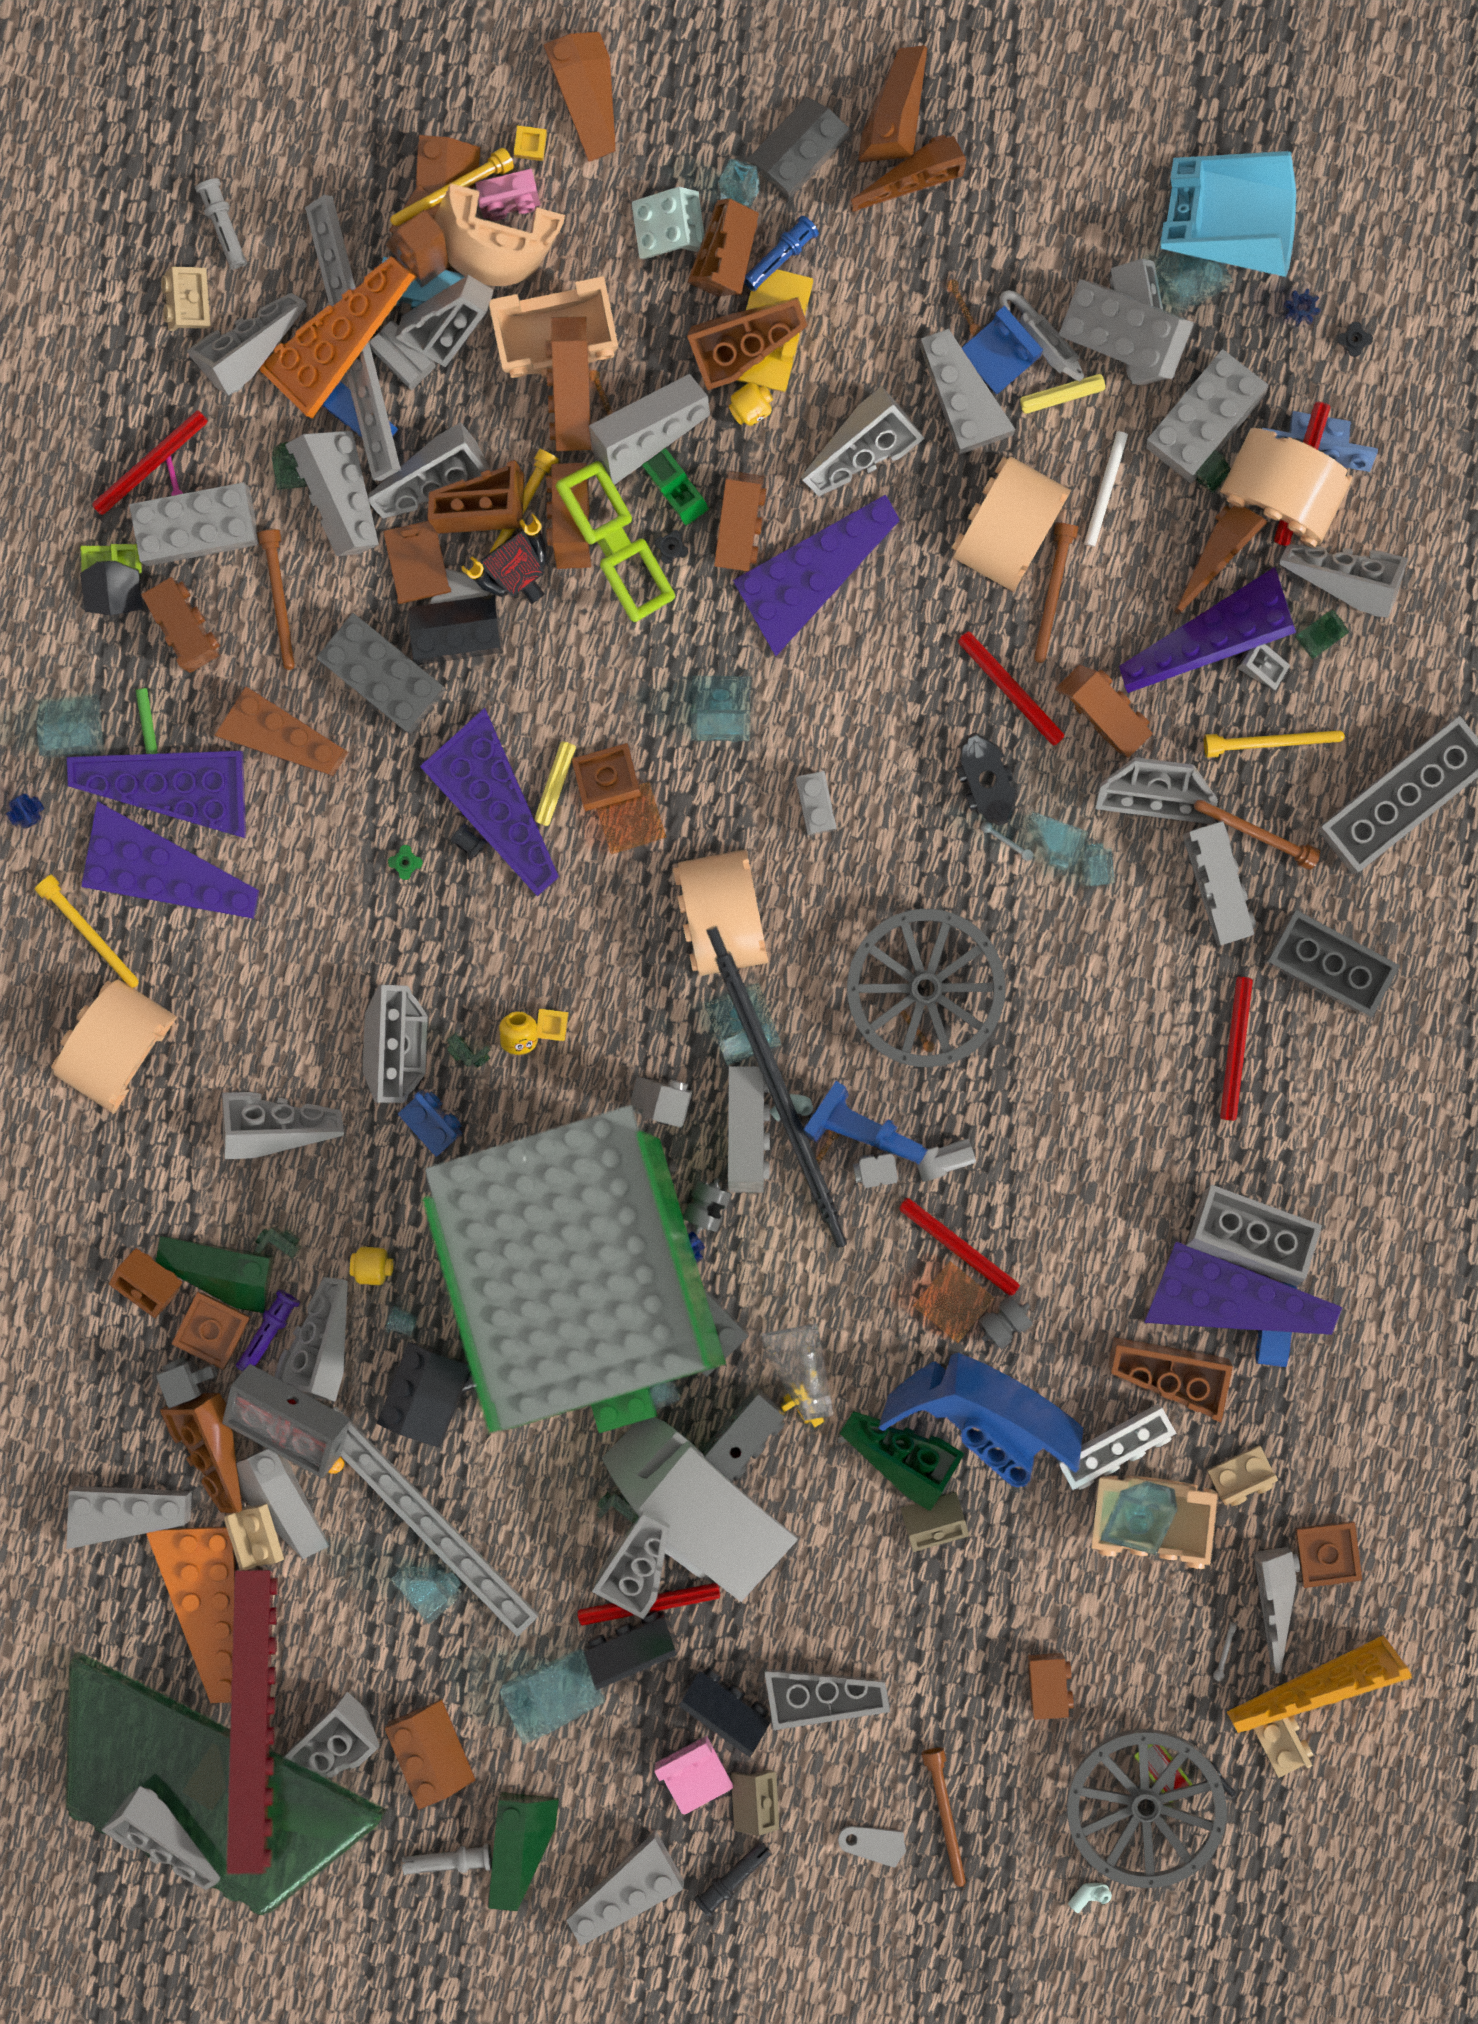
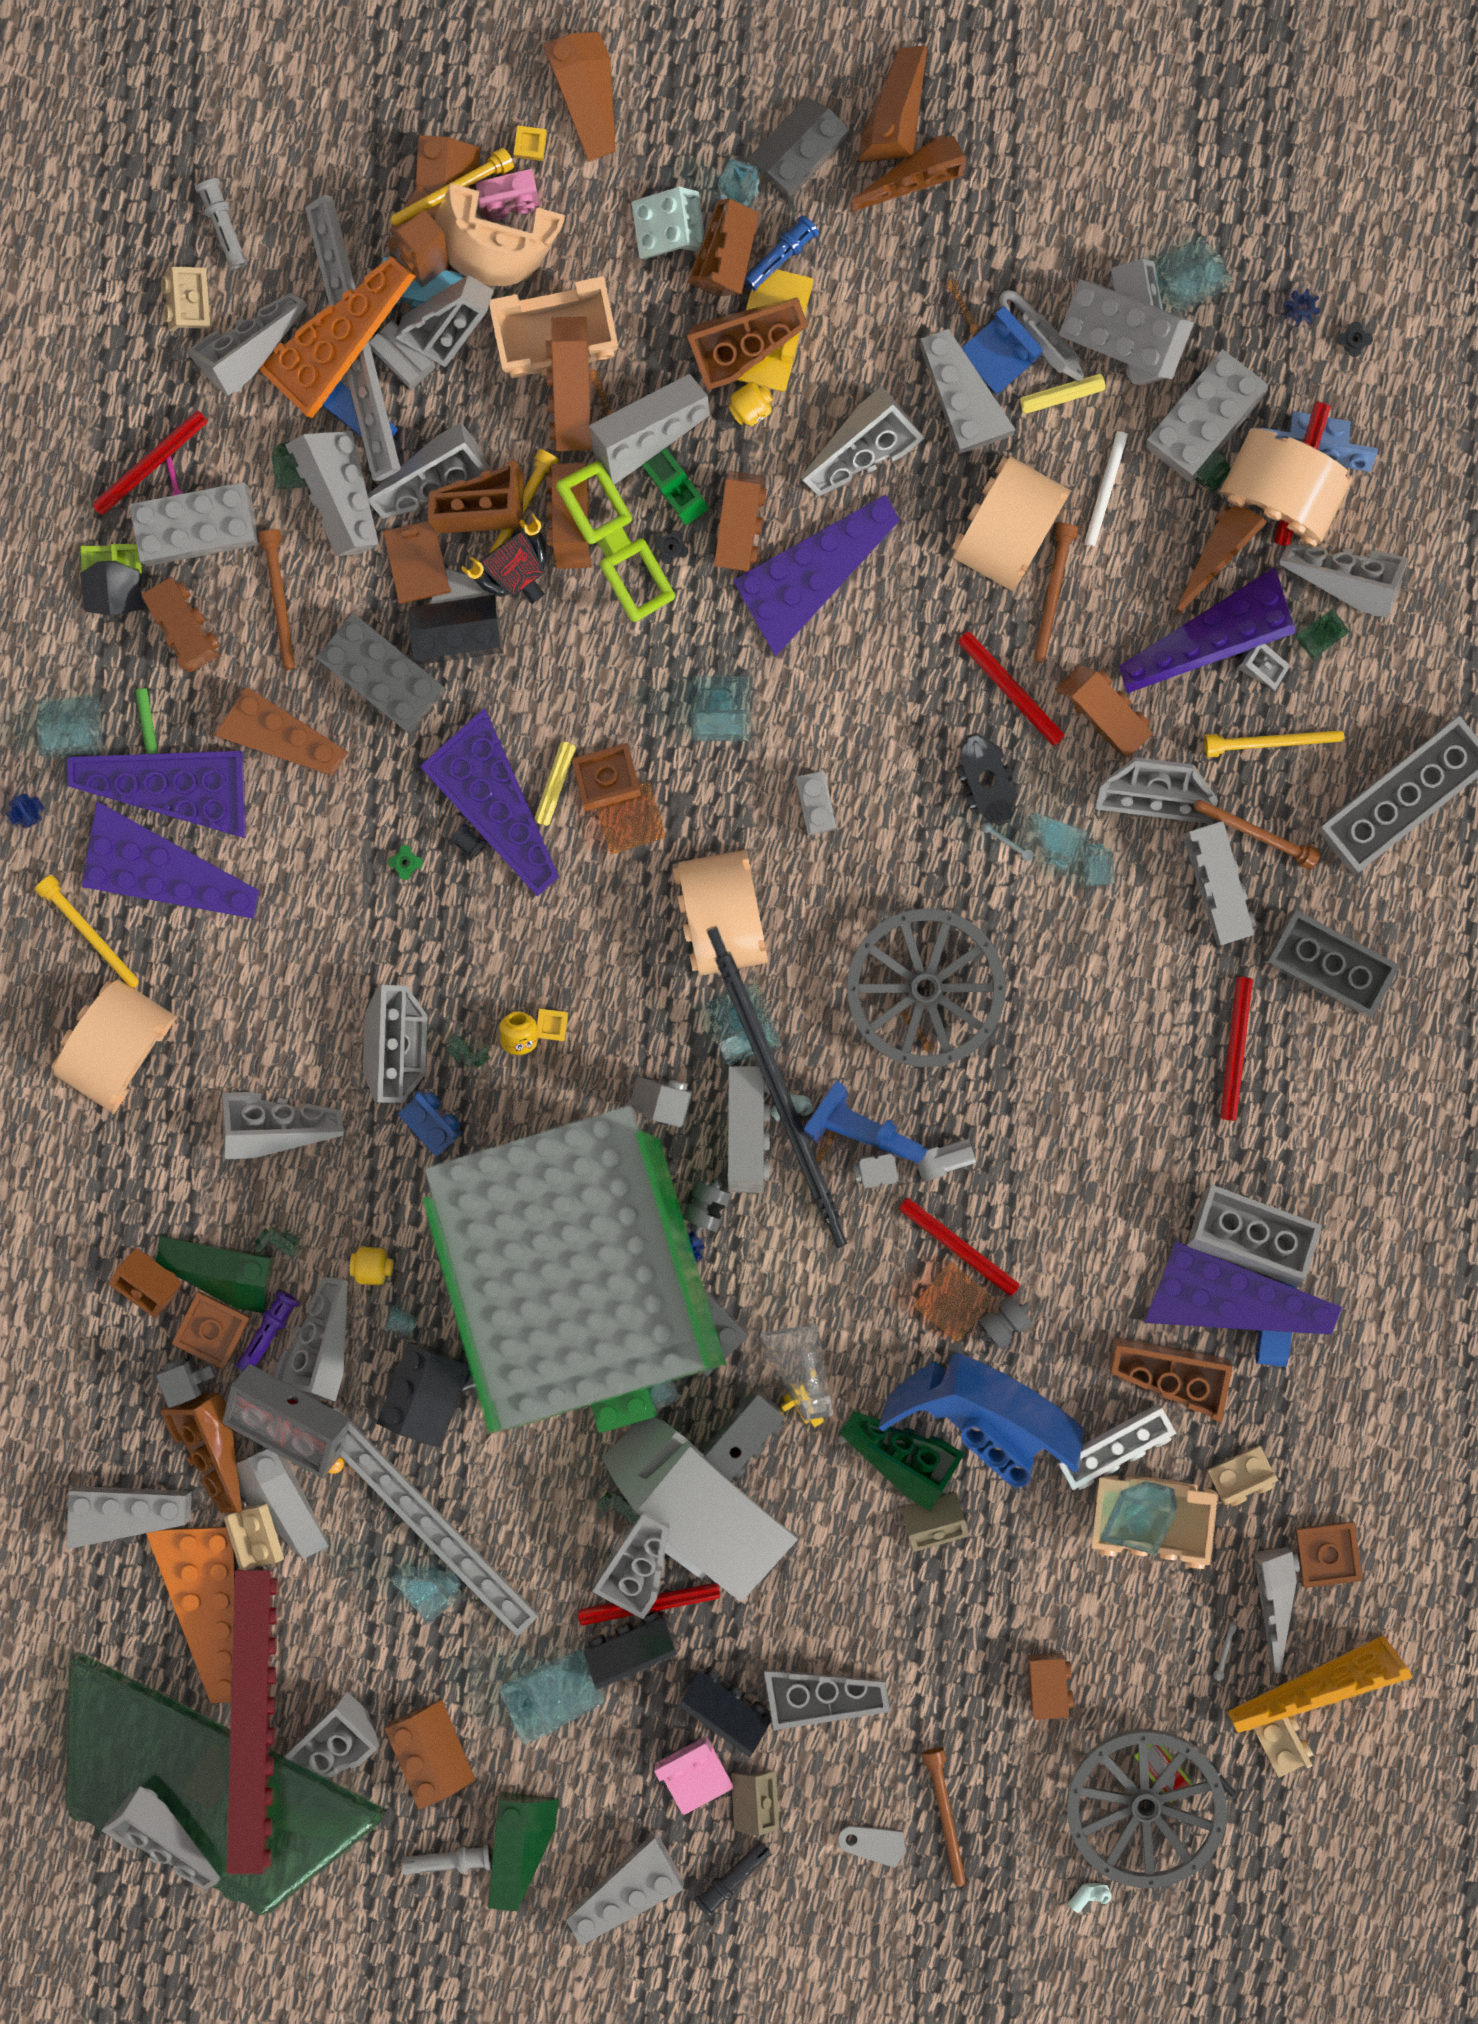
medium azure windscreen [1160,151,1296,277] -> none

